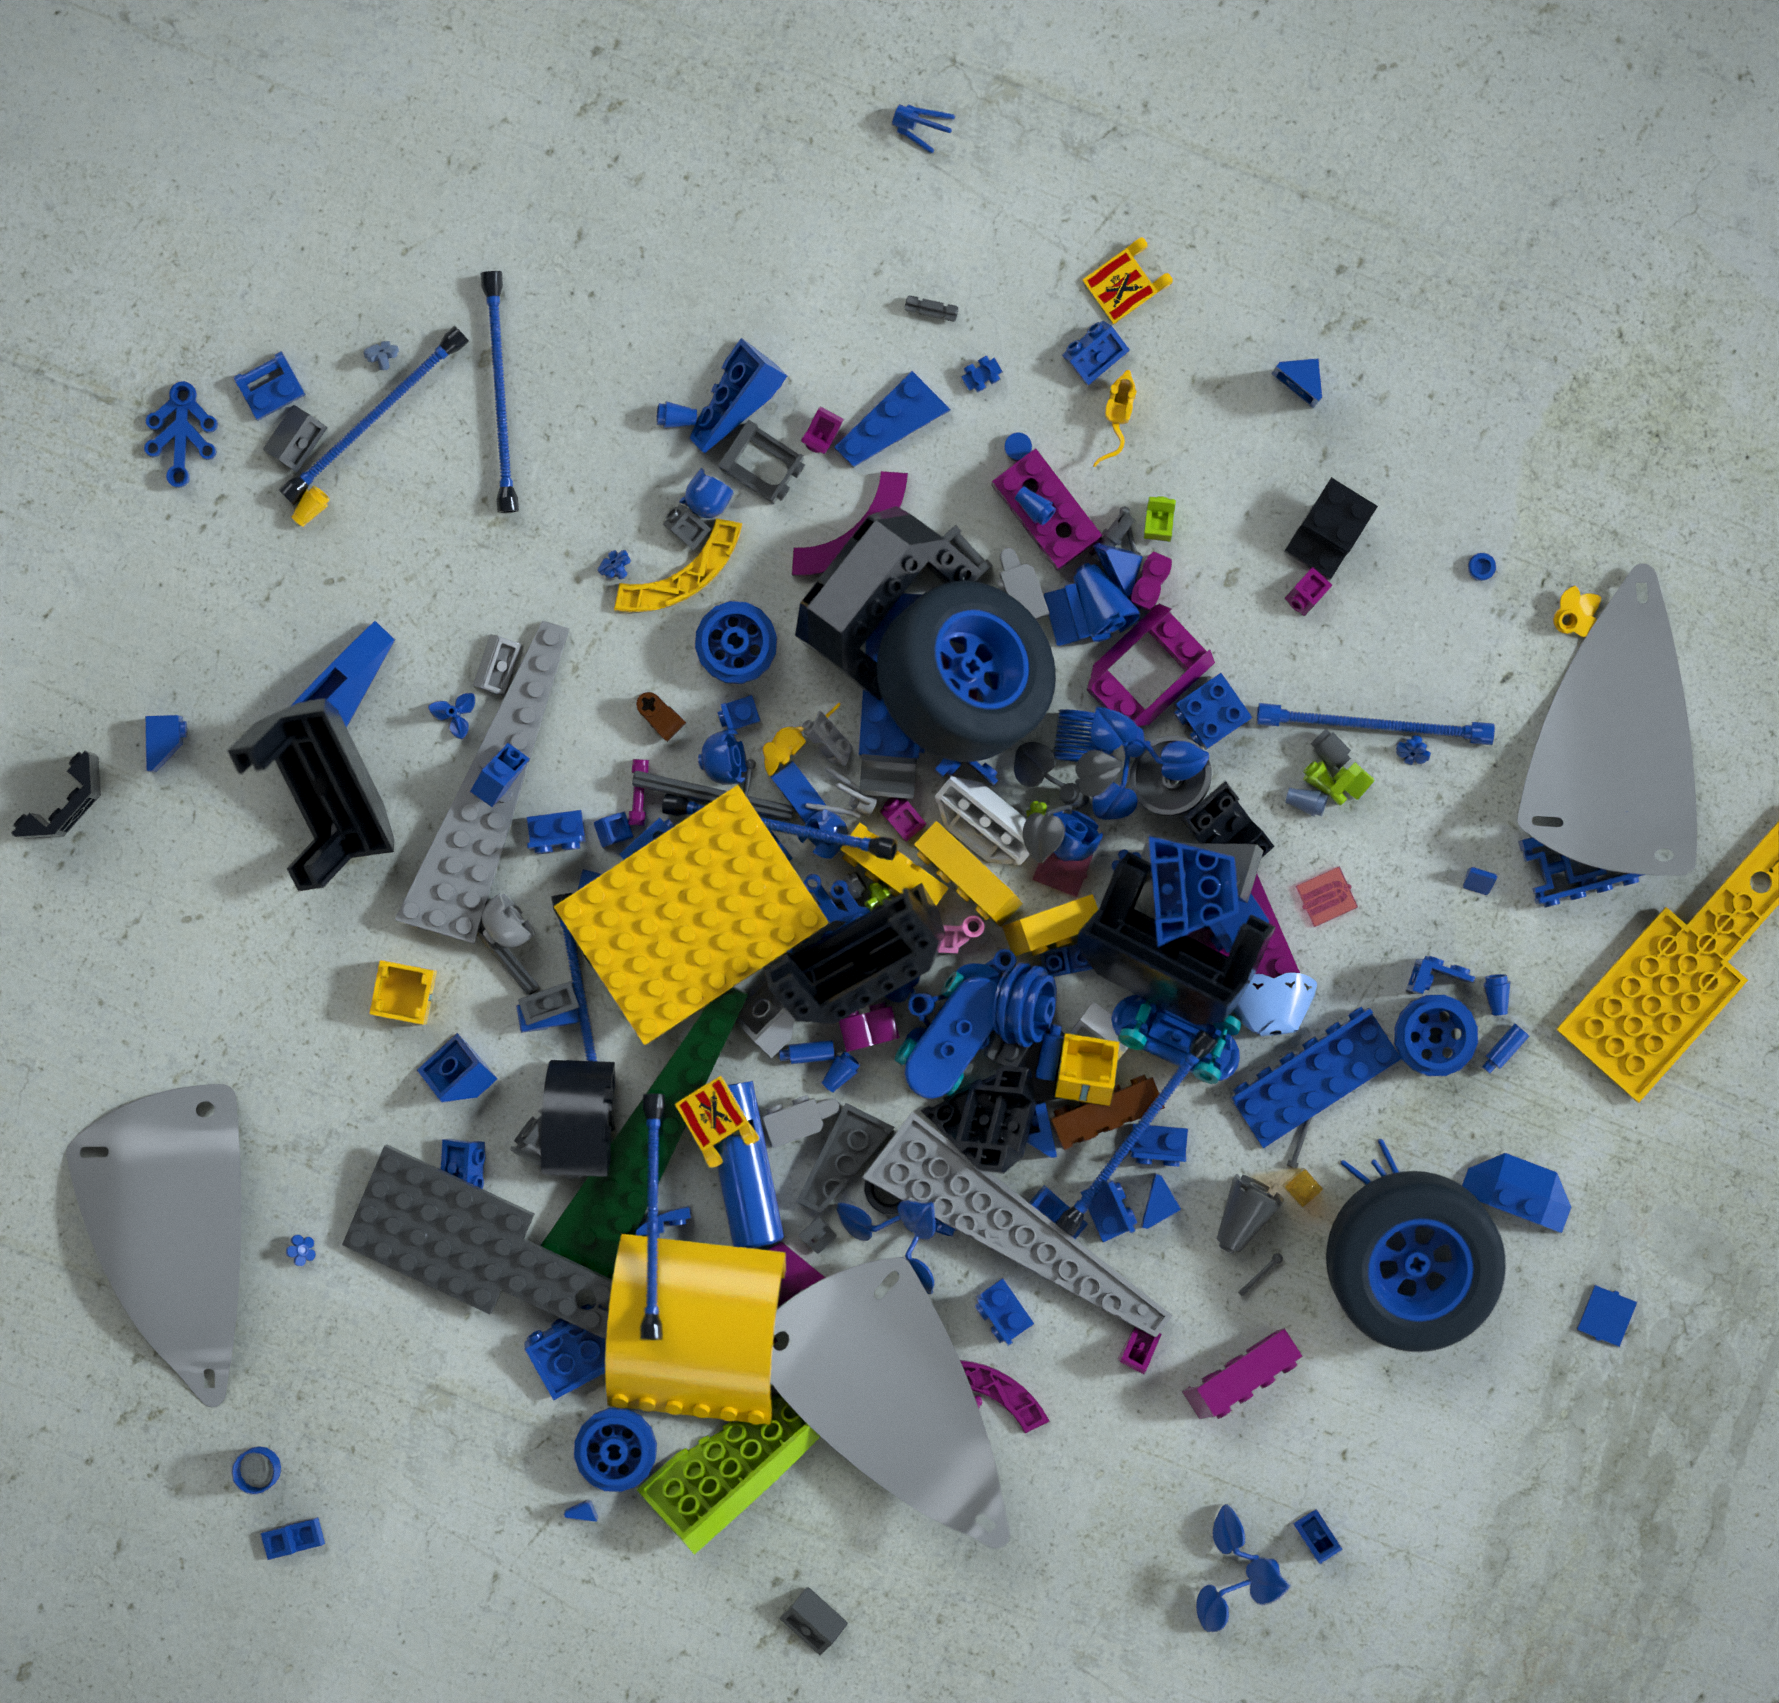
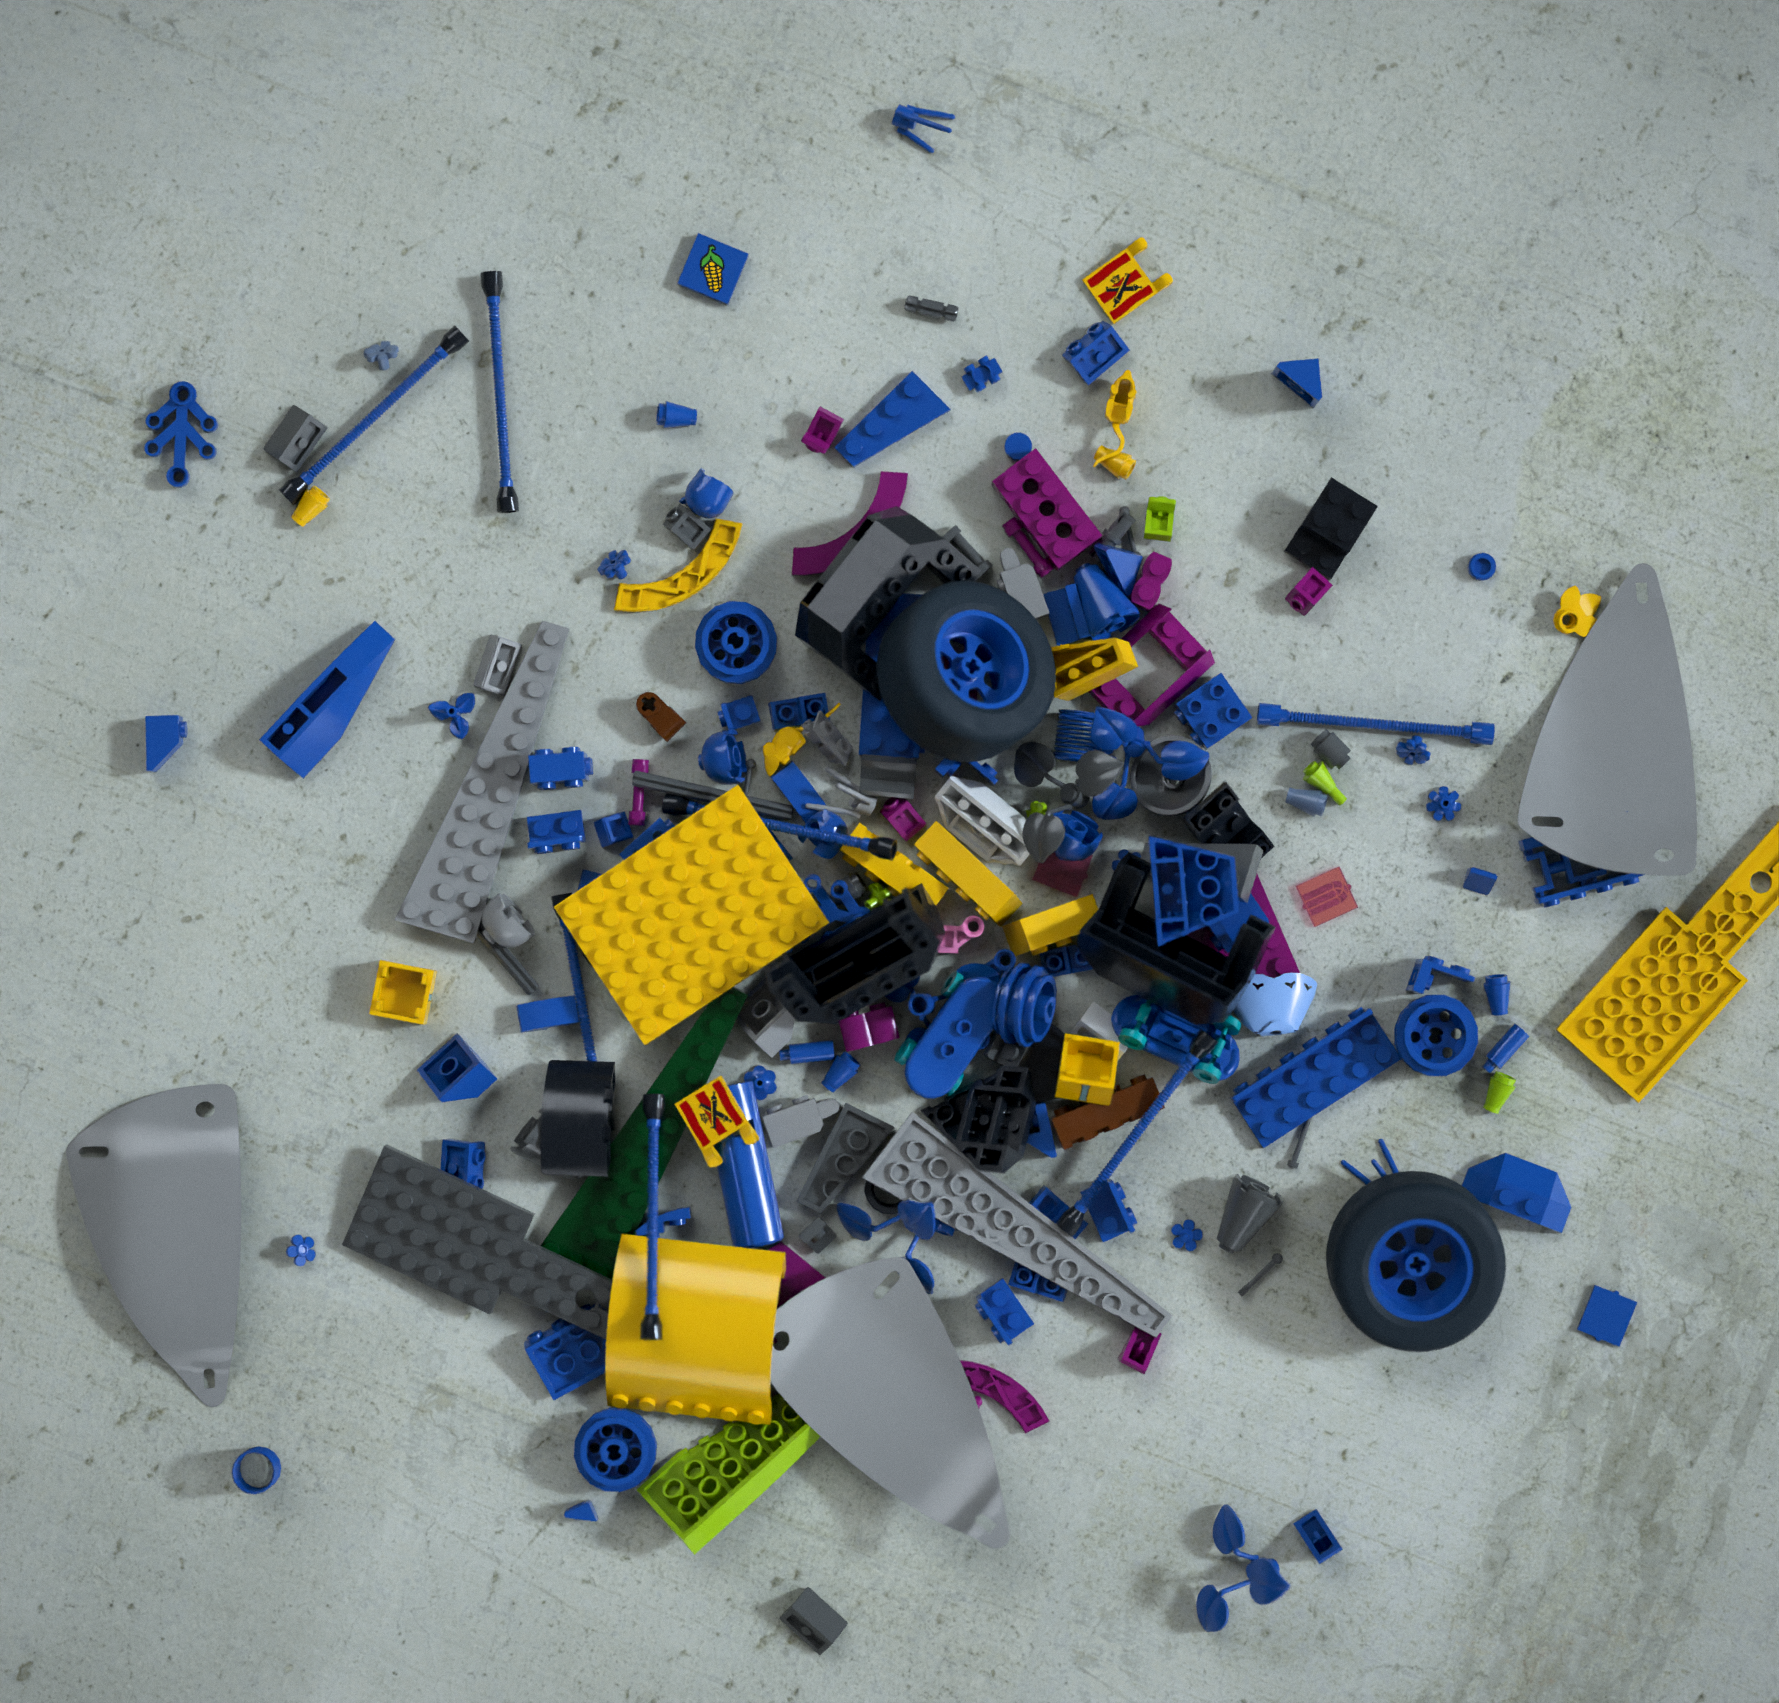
black slope [11,751,101,839] -> none
black wedge [227,698,395,891] -> none
blue plate [233,351,306,421] -> none
blue slope [261,1517,325,1560] -> none
blue slope [470,743,530,807] -> none
dark grey panel [518,981,579,1025] -> none
blue wedge [690,338,787,453] -> none
dark grey panel [718,420,805,504] -> none
blue cone [1014,486,1056,526] -> none
blue cylinder [1035,1024,1064,1081] -> none
blue bracket [1130,1124,1188,1167] -> none
blue slope [1141,1173,1181,1229] -> none
magenta wedge [1182,1328,1303,1419] -> none
clear yellow brick [1282,1168,1323,1208] -> none
lime bracket [1331,762,1375,800] -> none
none -> blue brick [528,747,594,790]
none -> blue tile [677,233,749,305]
none -> blue plant [744,1065,777,1100]
none -> blue slope [768,693,830,730]
none -> magenta bar [1002,516,1054,578]
none -> blue slope [1008,1262,1067,1302]
none -> yellow wedge [1051,638,1138,701]
none -> yellow cone [1094,445,1136,480]
none -> blue plant [1171,1219,1203,1251]
none -> blue plant [1426,786,1461,821]
none -> lime cone [1483,1071,1516,1114]

